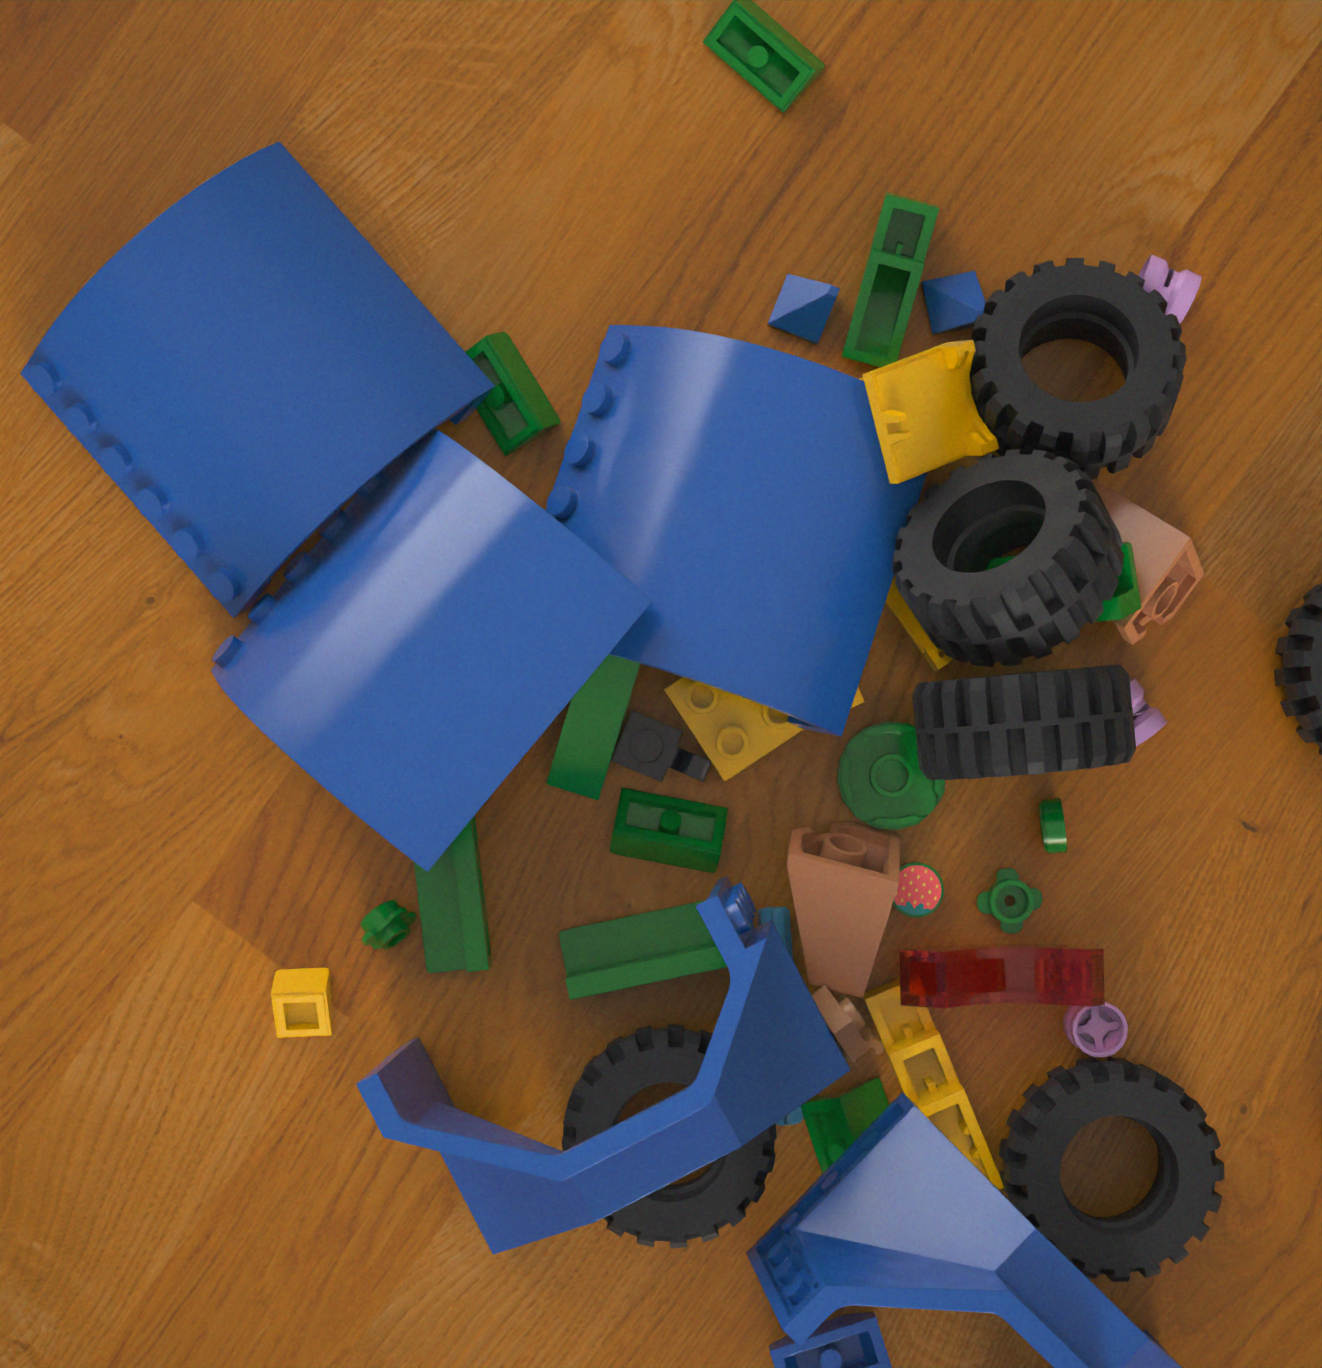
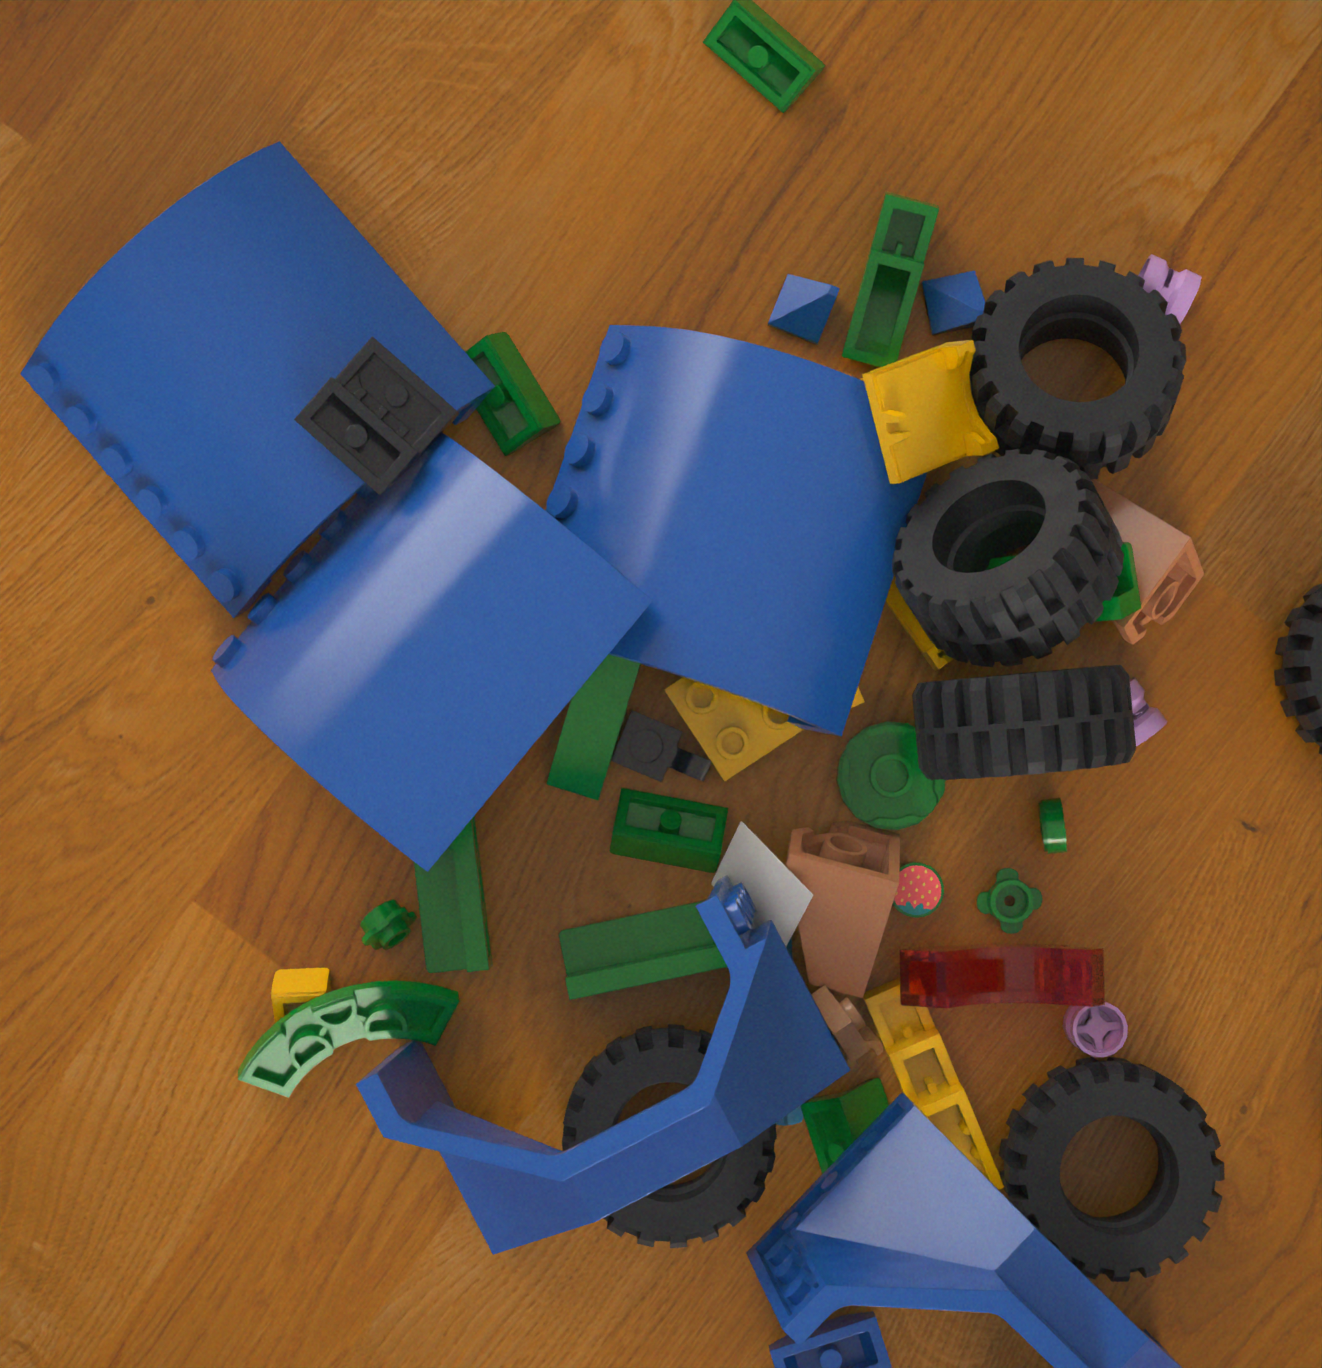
none -> green tile [238,980,460,1098]
none -> black slope [294,336,460,496]
none -> white sticker [711,821,813,946]

